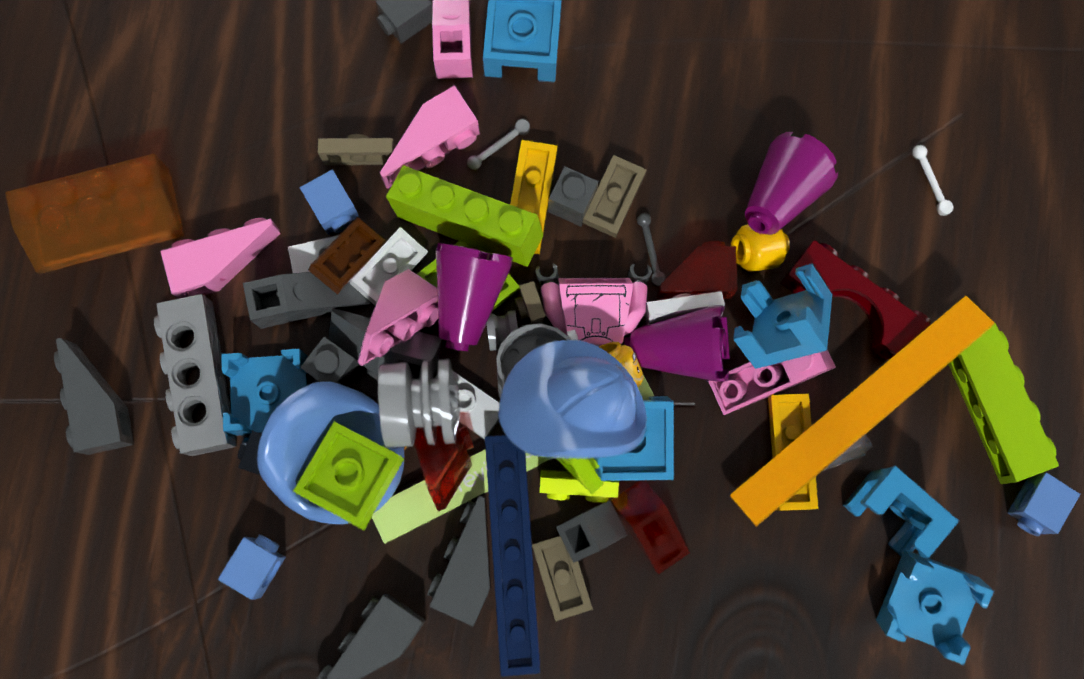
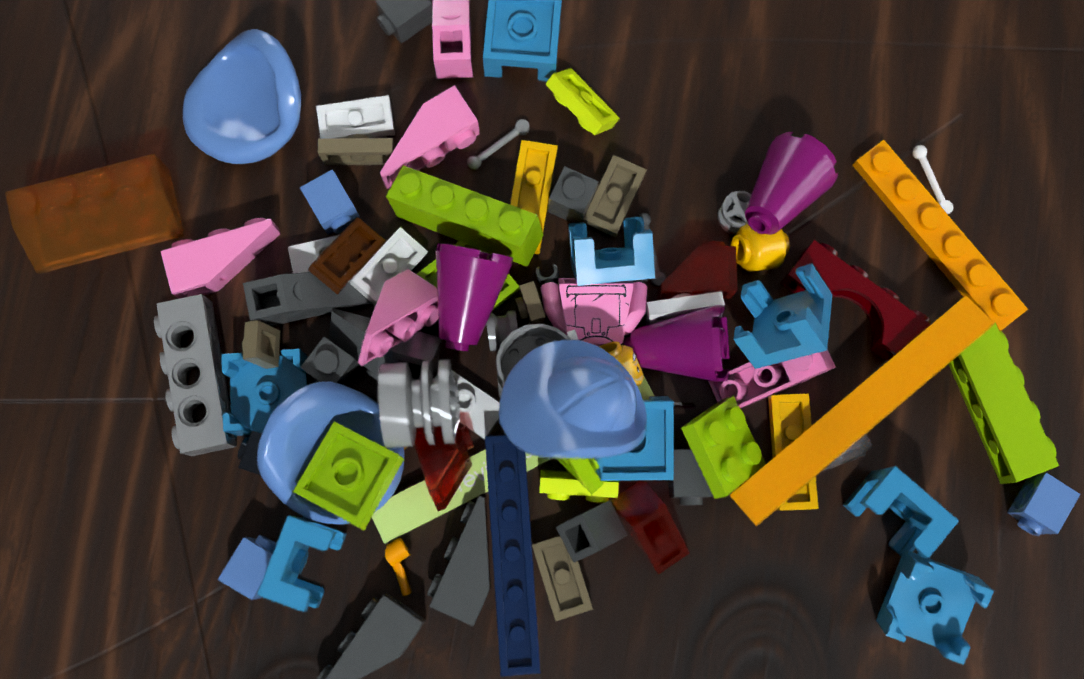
dark grey slope [54,338,134,455] -> none
none -> medium blue piece [183,29,301,164]
none -> dark tan plate [242,320,280,369]
none -> dark azure panel [257,516,347,612]
none -> white plate [316,95,395,139]
none -> light orange hand [385,538,412,596]
none -> neon yellow plate [545,68,620,136]
none -> panel [568,217,655,286]
none -> dark grey brick [669,449,713,506]
none -> lime plate [681,395,766,499]
none -> light grey wheel [718,191,751,234]
none -> light orange plate [852,140,1028,331]

